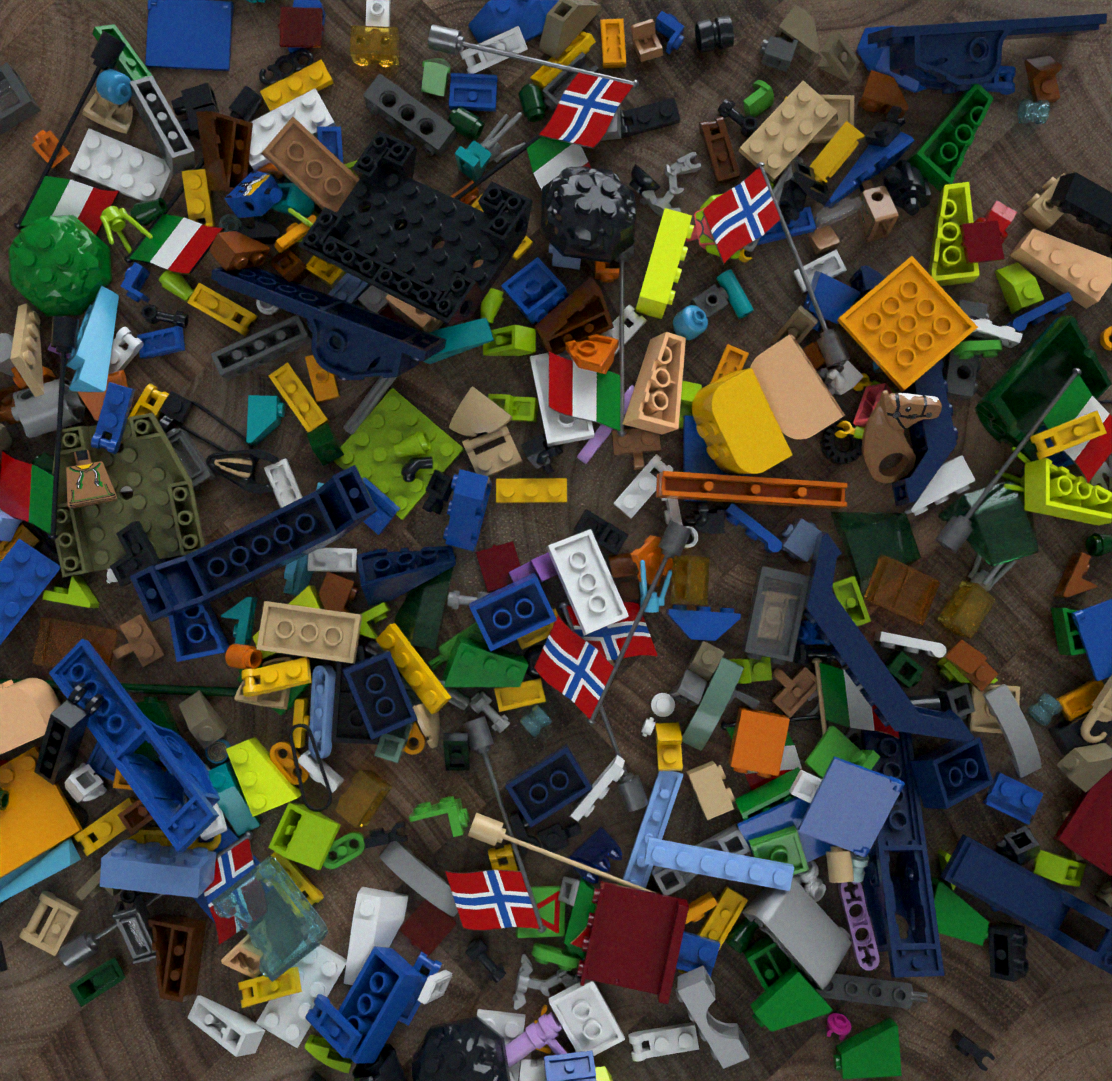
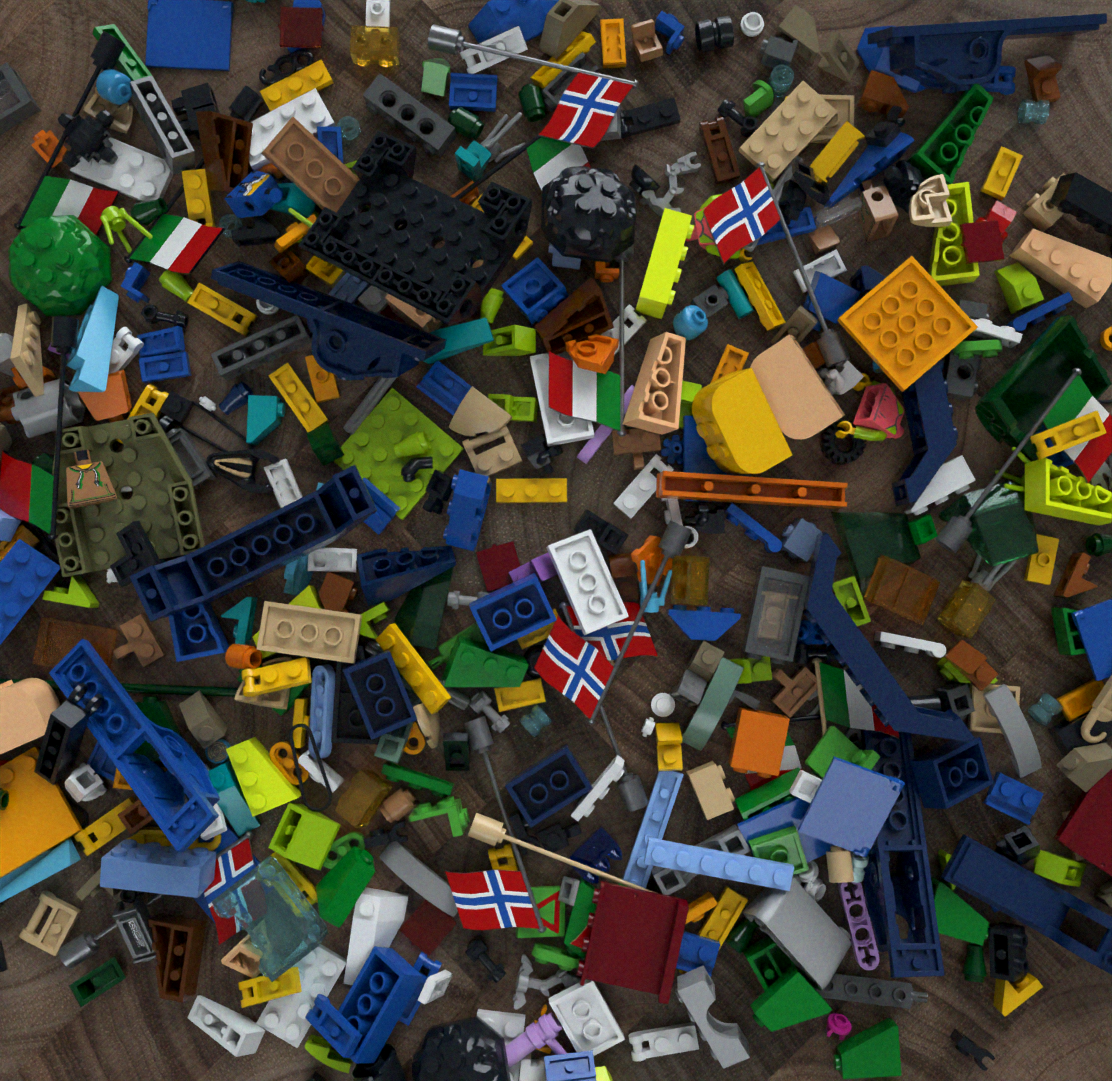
blue plate [91,382,136,454] -> none
dark orange slope [209,231,270,271] -> none
medium nougat animal [862,390,942,483] -> none
dark green brick [884,651,924,688] -> none
none -> black piece [58,110,118,168]
none -> blue plate [139,351,191,383]
none -> white piece [199,396,216,412]
none -> dark blue cone [219,381,254,415]
none -> green slope [316,846,375,928]
none -> clear light blue plate [337,116,360,140]
none -> medium nougat brick [380,787,417,823]
none -> green plate [381,761,455,797]
none -> blue plate [416,360,472,416]
none -> blue plant [660,435,683,465]
none -> yellow plate [734,261,786,331]
none -> white plate [740,12,764,37]
none -> clear light blue wheel [767,64,794,97]
none -> green plate [908,514,938,545]
none -> tan brick [909,174,952,227]
none -> dark green cone [962,945,987,983]
none -> yellow plate [980,146,1023,200]
none -> yellow slope [993,972,1043,1017]
none -> yellow plate [1024,534,1059,585]

